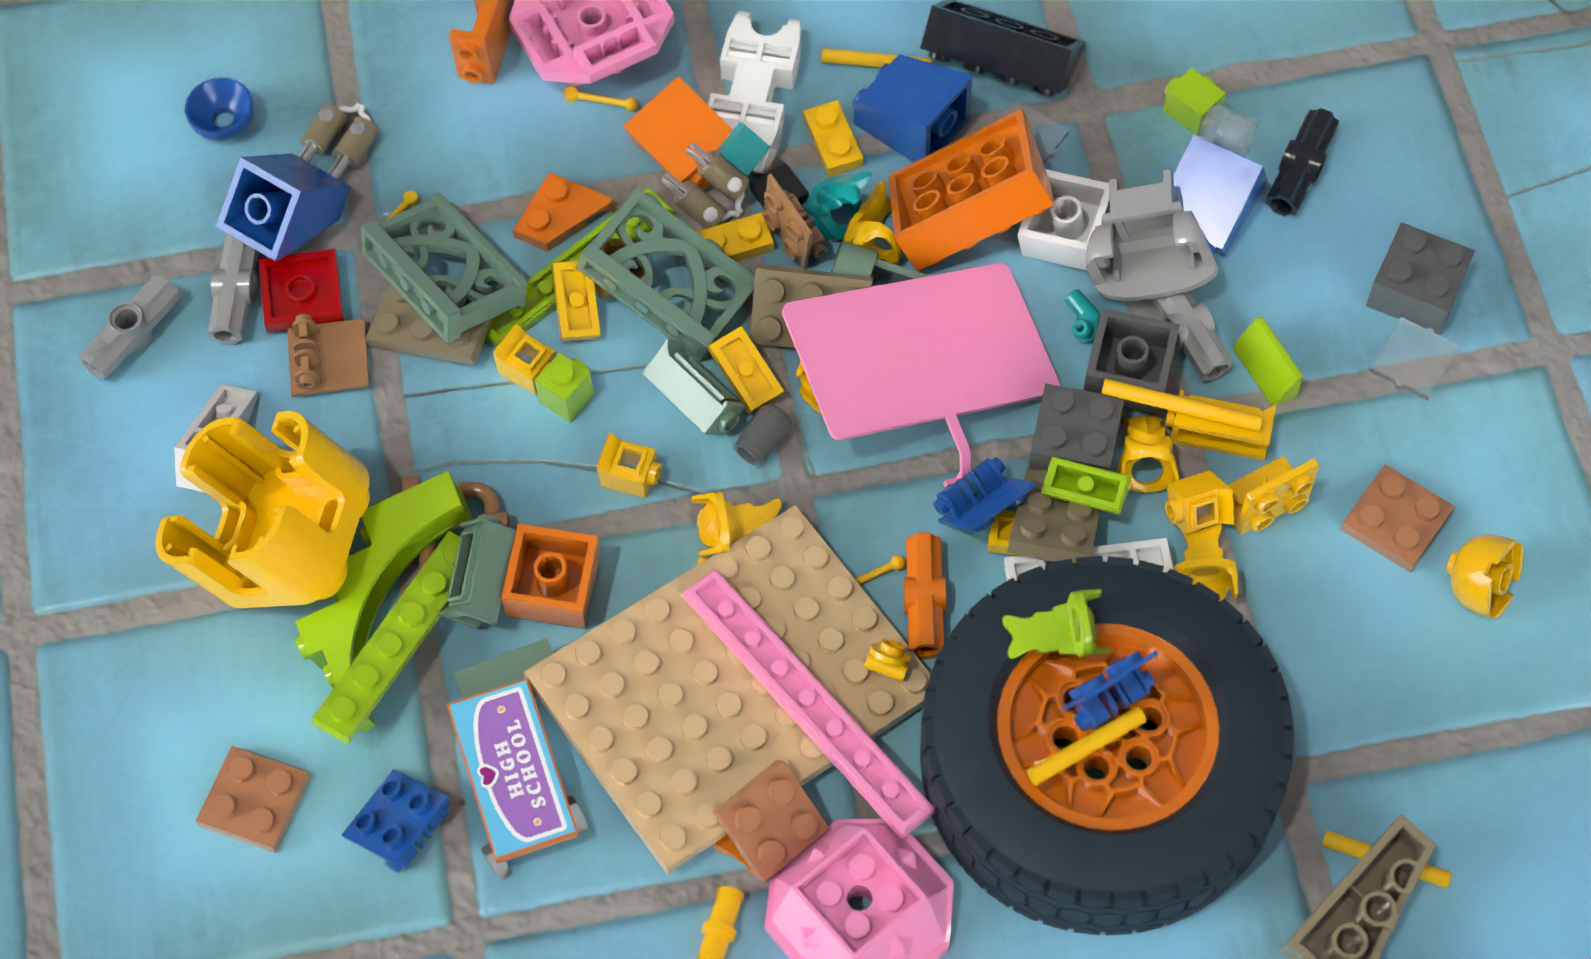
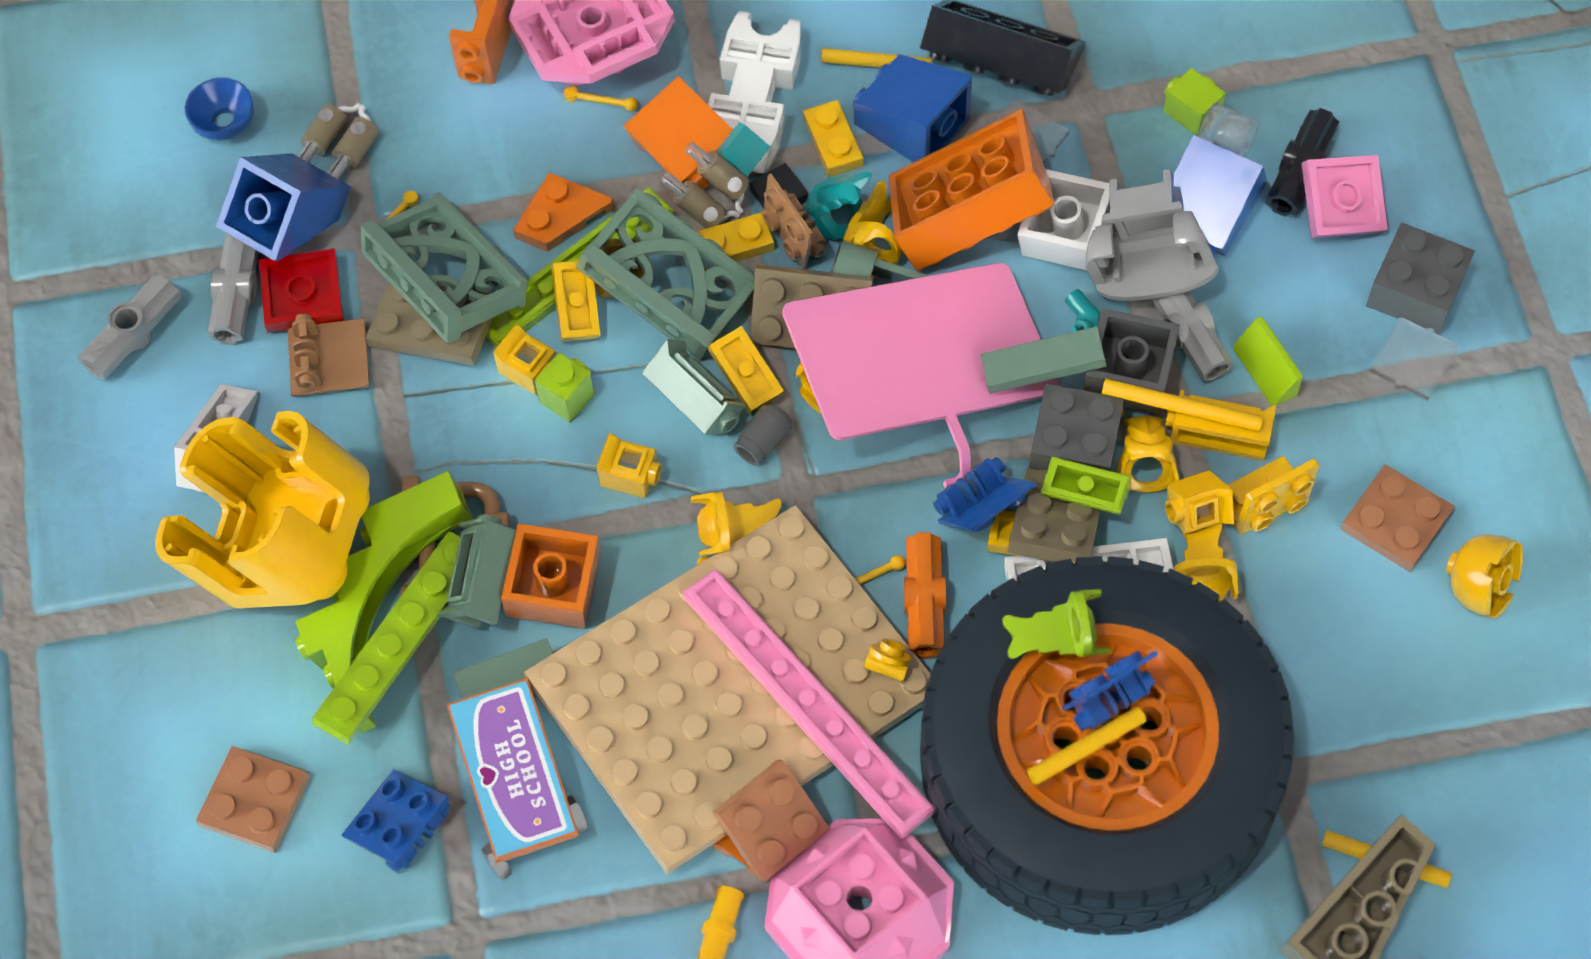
none -> sand green tile [981,327,1107,394]
none -> bright pink plate [1301,155,1388,238]

